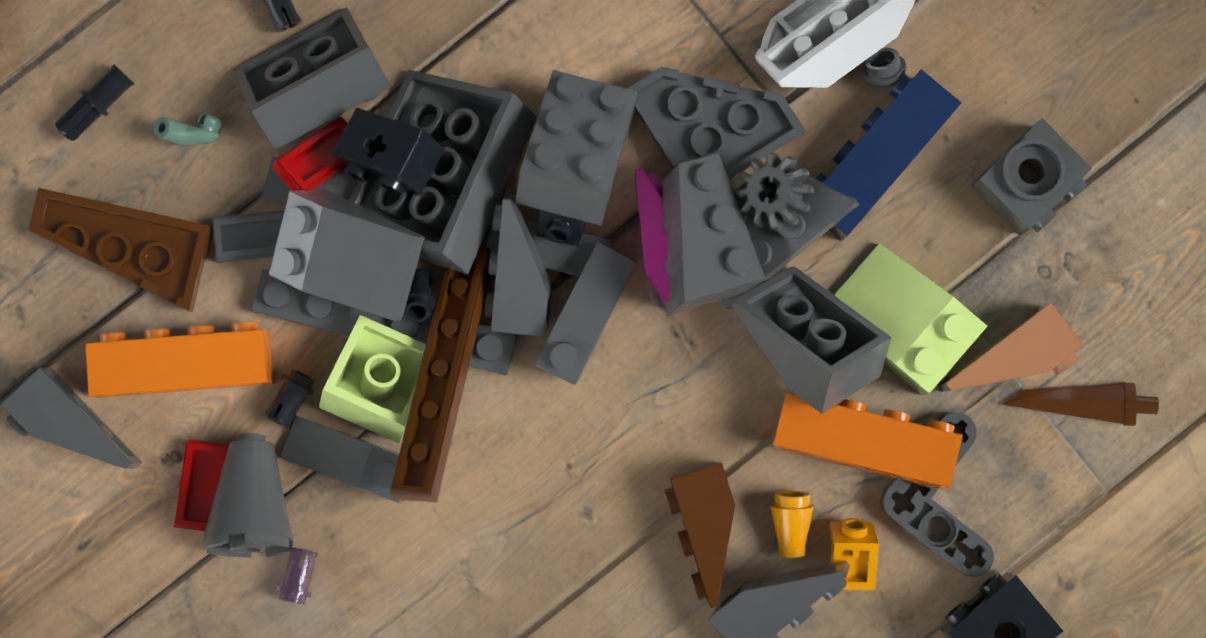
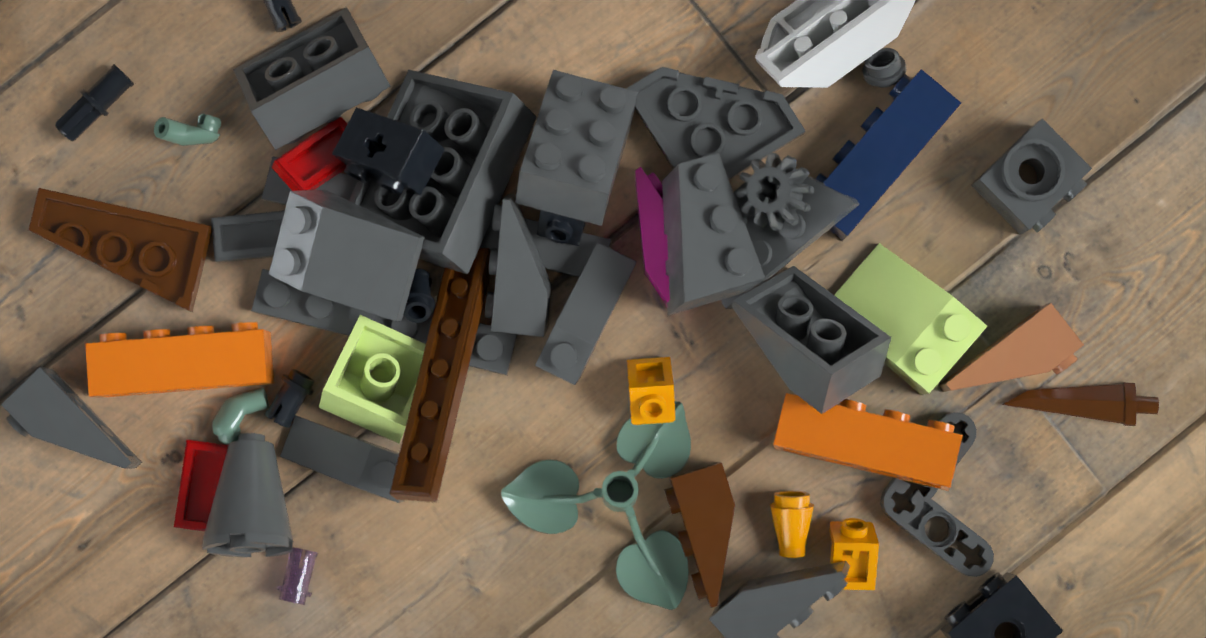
none -> sand green arm [212,387,269,444]
none -> sand green plant [501,401,691,610]
none -> light orange bracket [627,357,676,425]

